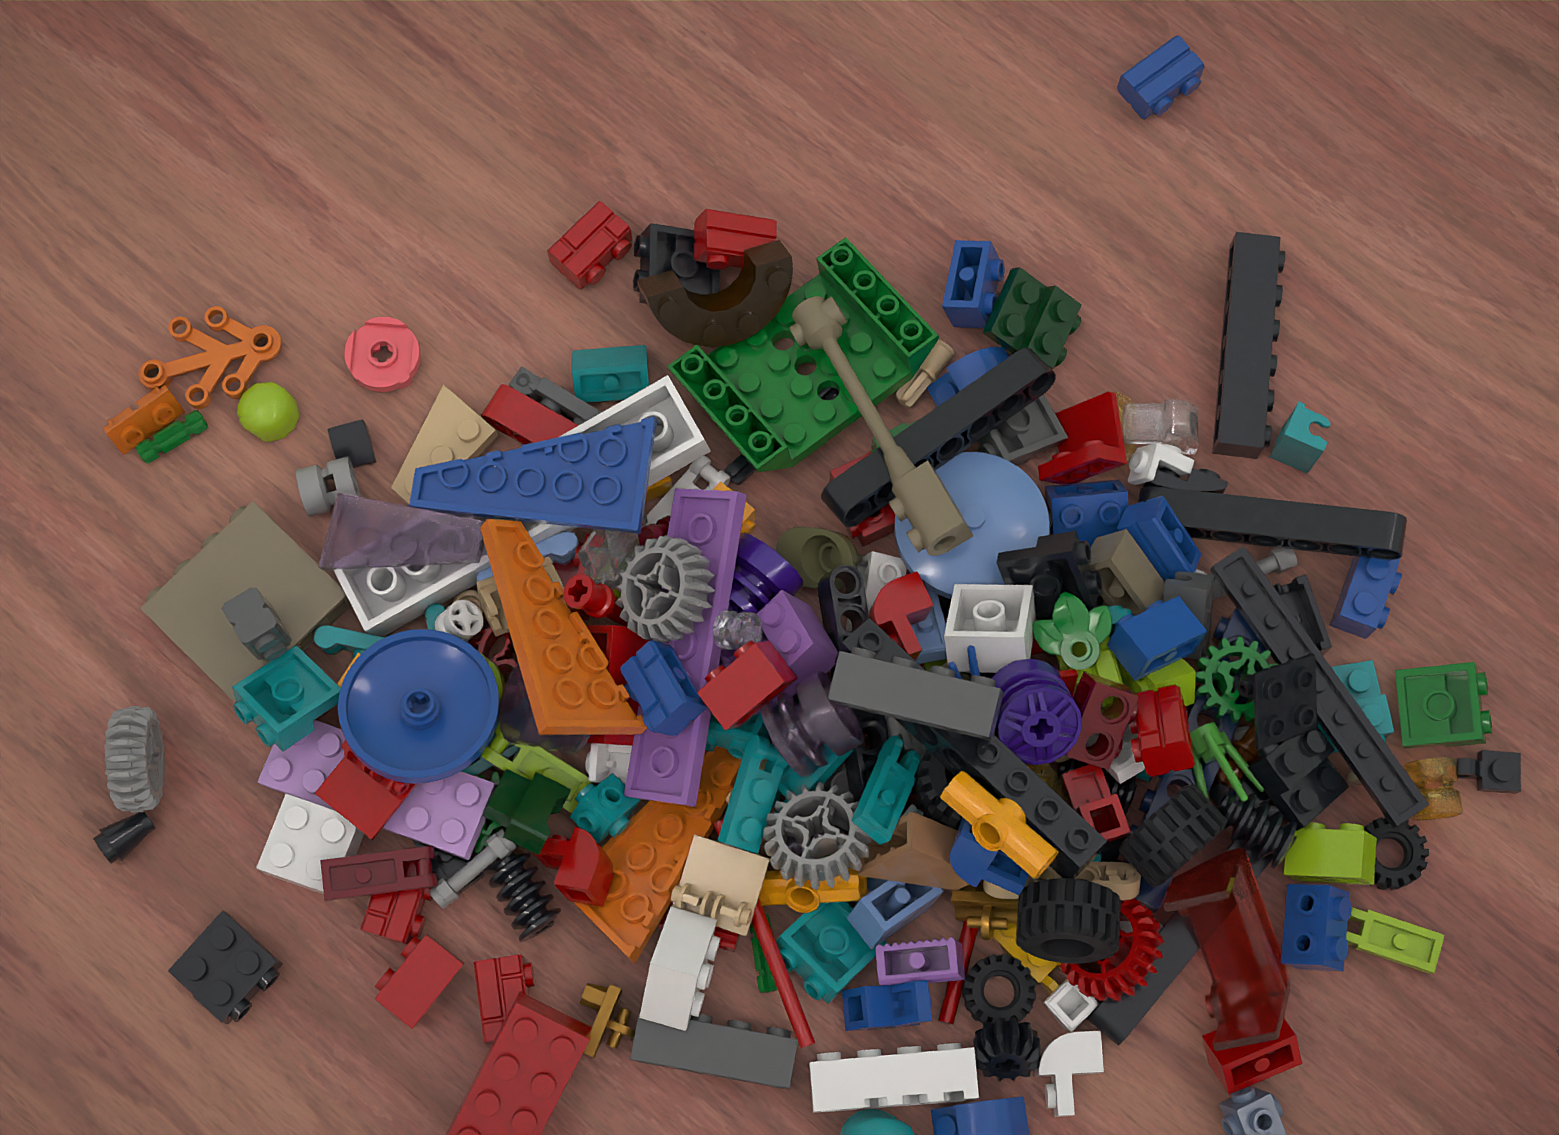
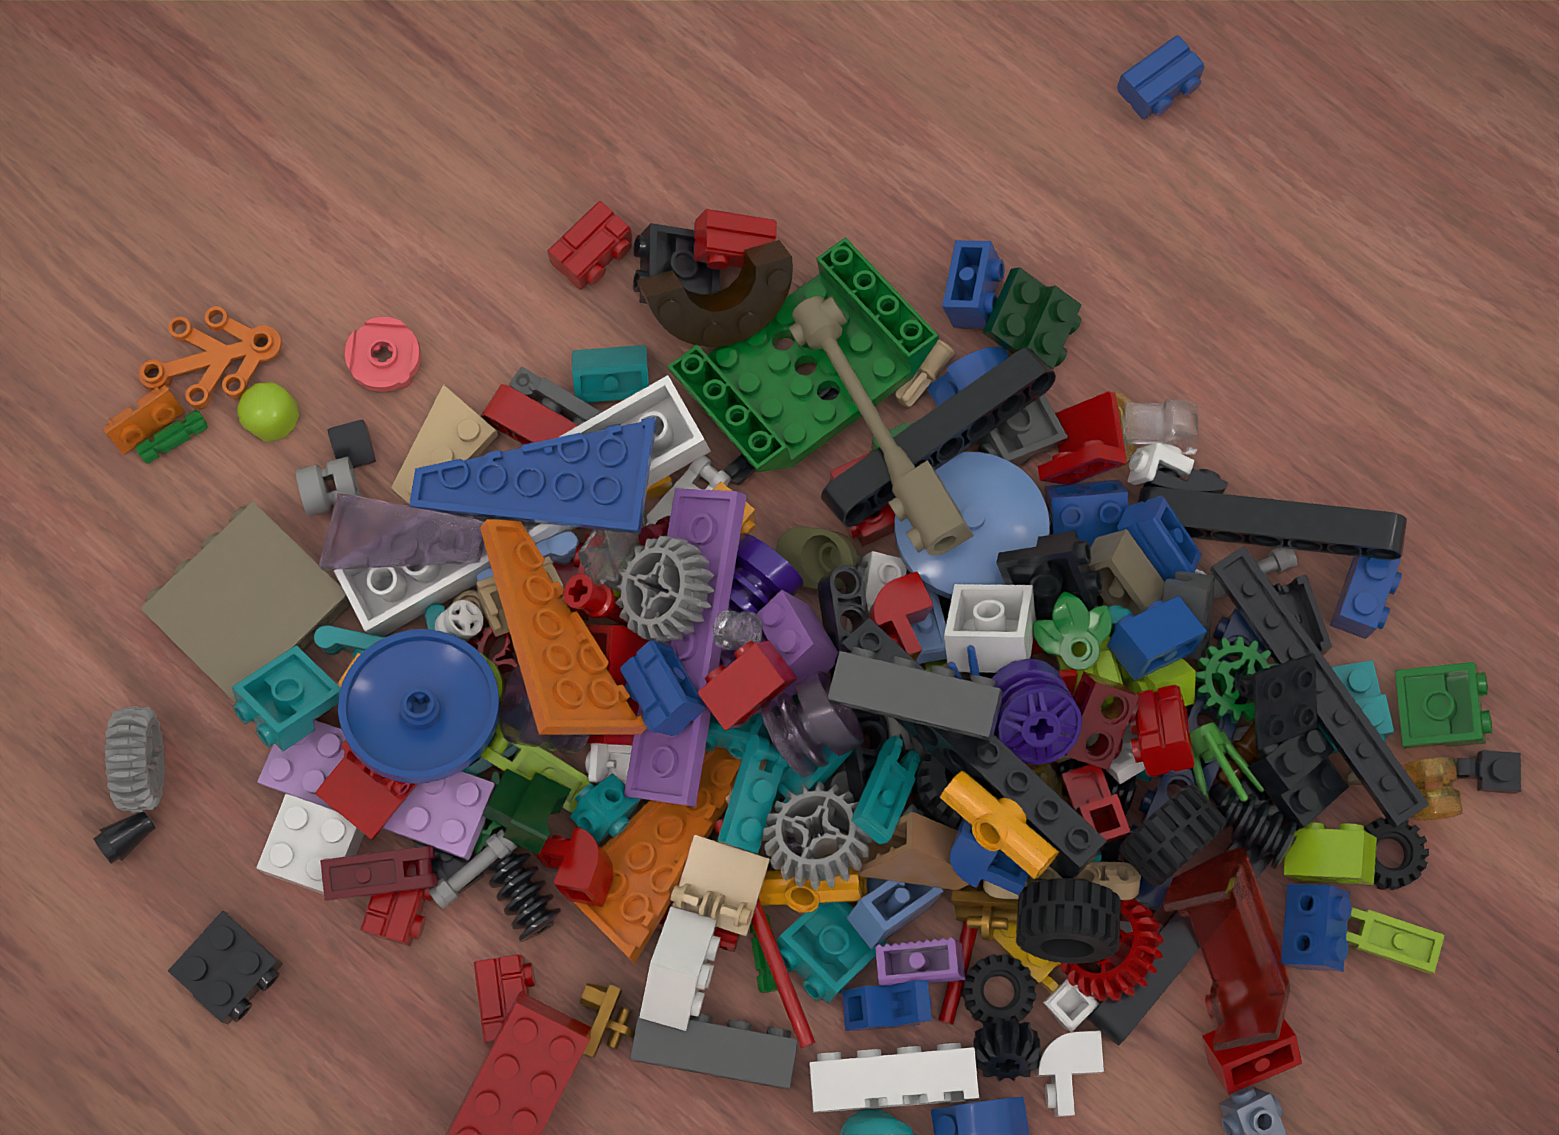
dark grey brick [221,587,292,661] -> none
red brick [374,934,464,1029] -> none
black brick [1212,232,1285,459] -> none
teal hinge [1269,401,1331,474] -> none

